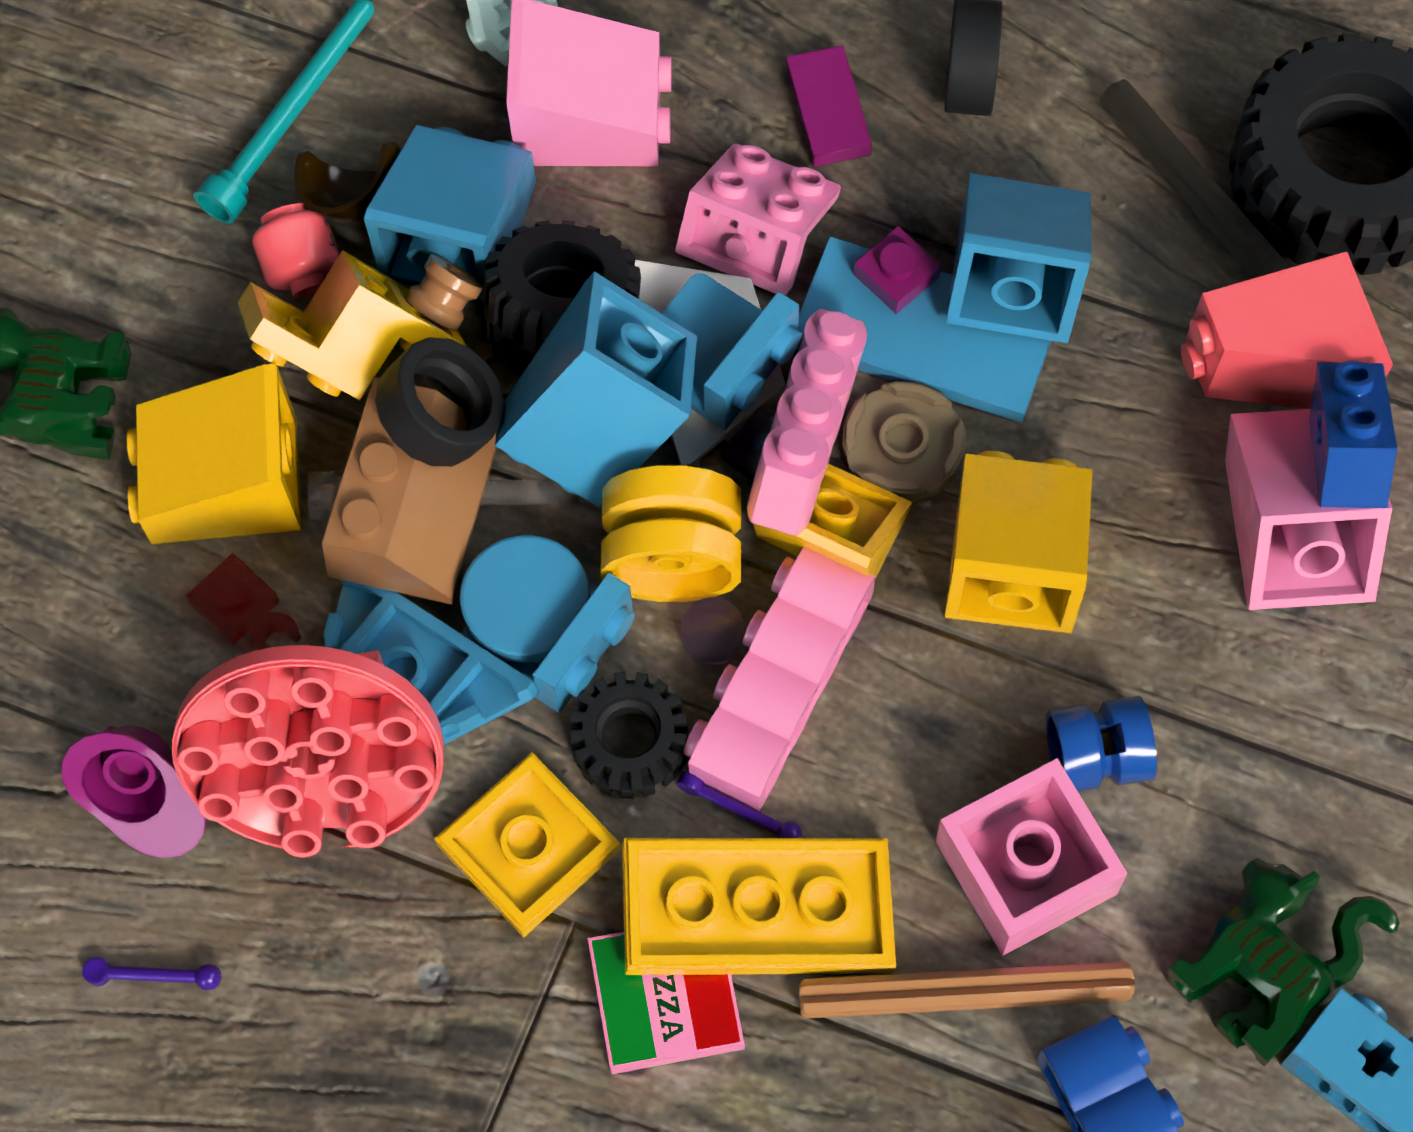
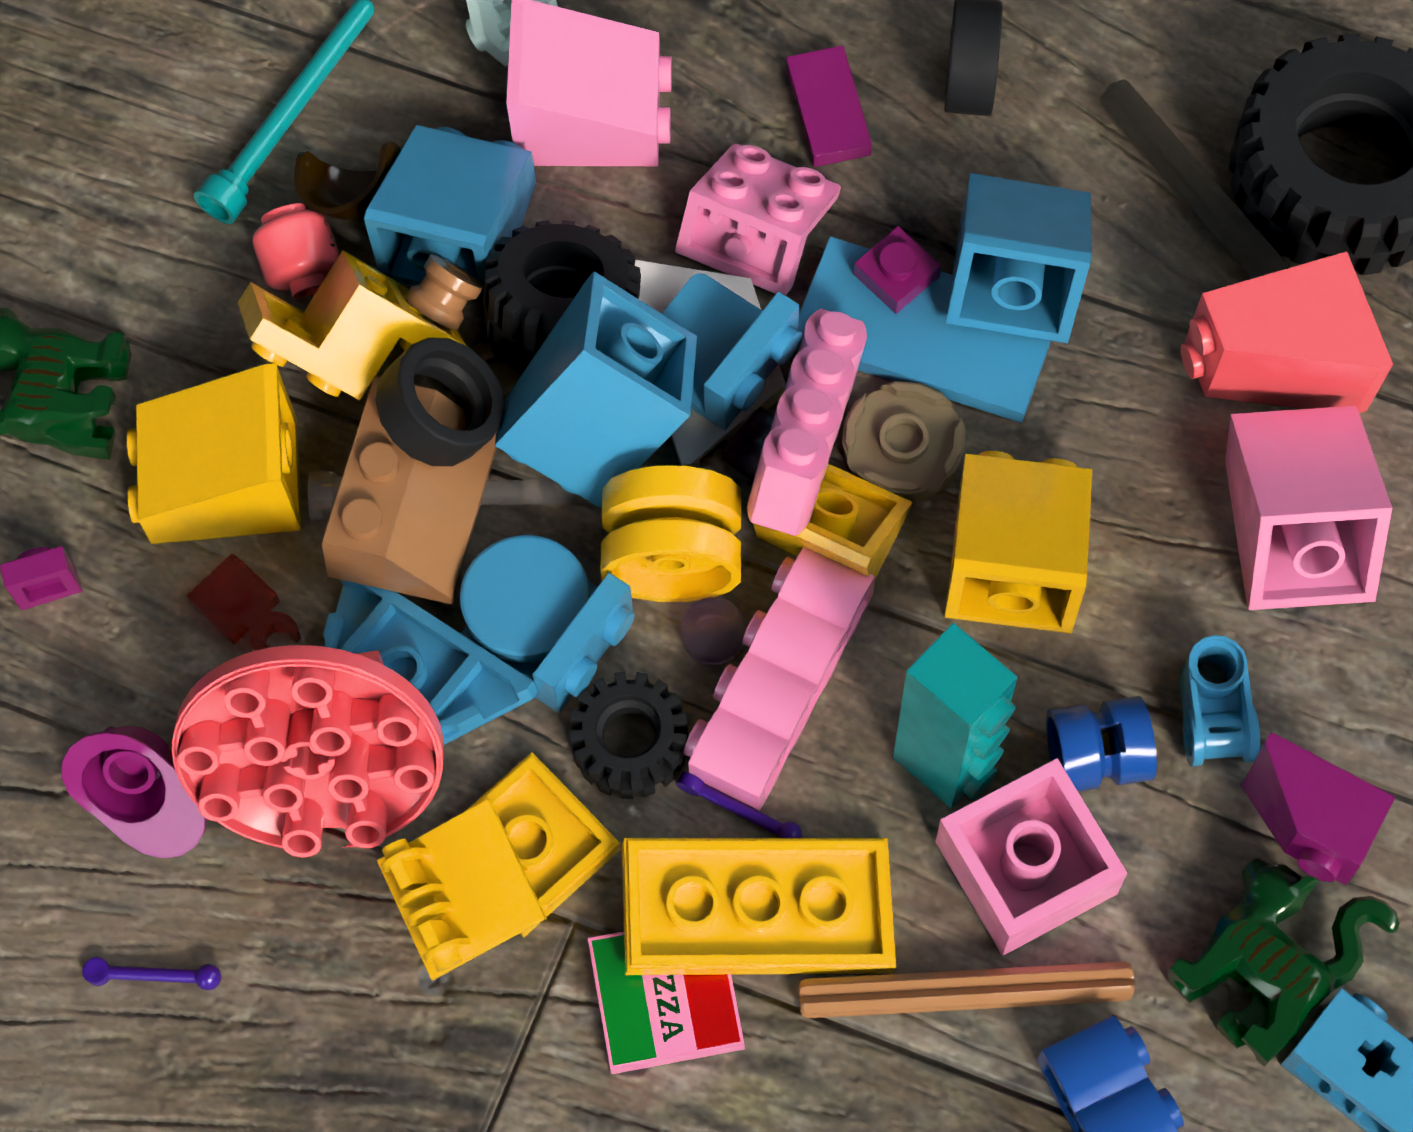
blue brick [1309,361,1397,508] -> none
none -> magenta plate [0,546,83,611]
none -> yellow hinge [377,799,547,980]
none -> teal brick [893,622,1018,809]
none -> dark azure piece [1179,635,1260,767]
none -> magenta slope [1241,732,1396,885]

